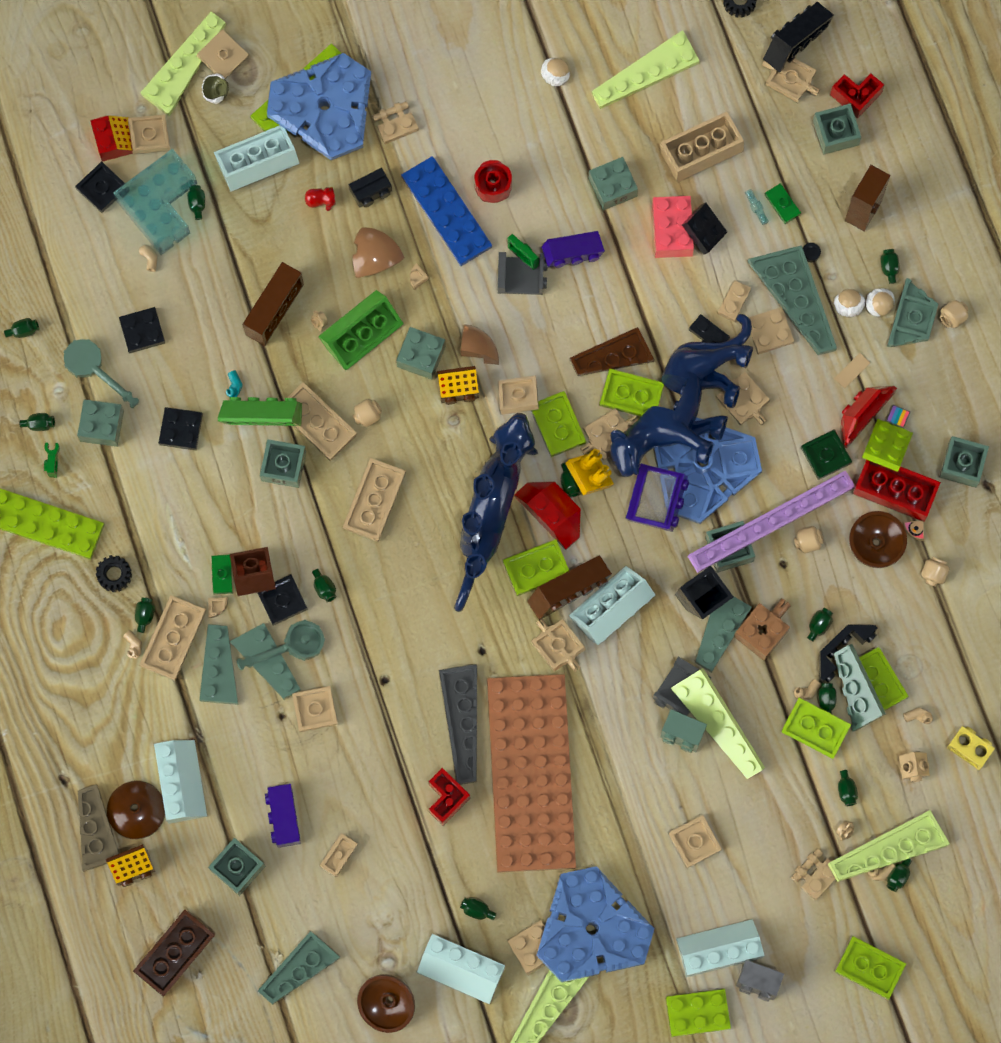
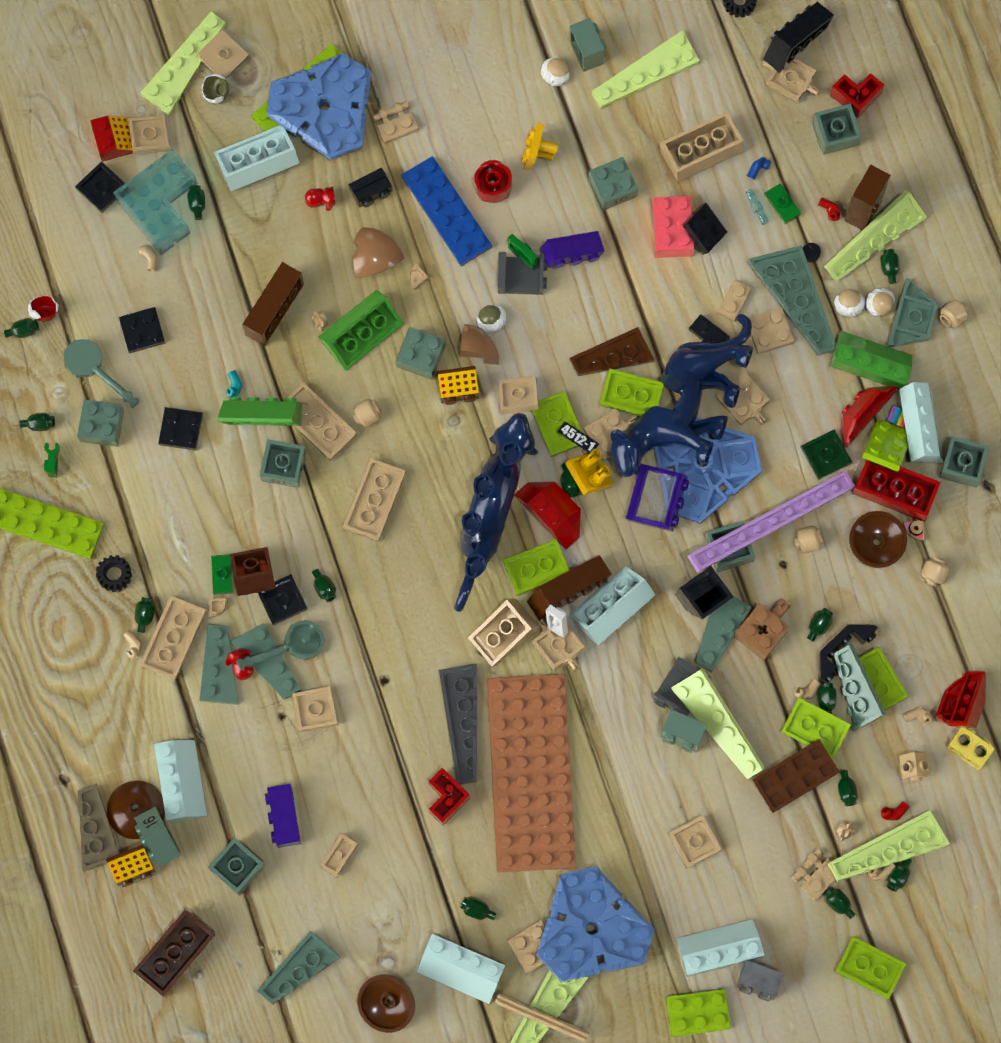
none -> red hair [28,295,59,322]
none -> sand green brick [134,807,181,867]
none -> red animal [225,648,254,680]
none -> tan slope [468,599,540,667]
none -> hair [477,305,506,334]
none -> tan axle [495,994,589,1042]
none -> yellow plate [521,123,558,170]
none -> white plate [546,605,568,638]
none -> black sticker [557,421,599,453]
none -> sand green brick [569,18,606,72]
none -> blue arm [747,157,771,180]
none -> reddish brown plate [752,739,840,813]
none -> red arm [818,197,840,221]
none -> yellowish green wing [824,190,927,281]
none -> dark green plant [824,887,855,919]
none -> bright green slope [830,331,912,390]
none -> red arm [881,801,910,821]
none -> light aqua slope [899,382,943,463]
none -> red wedge [936,671,986,728]

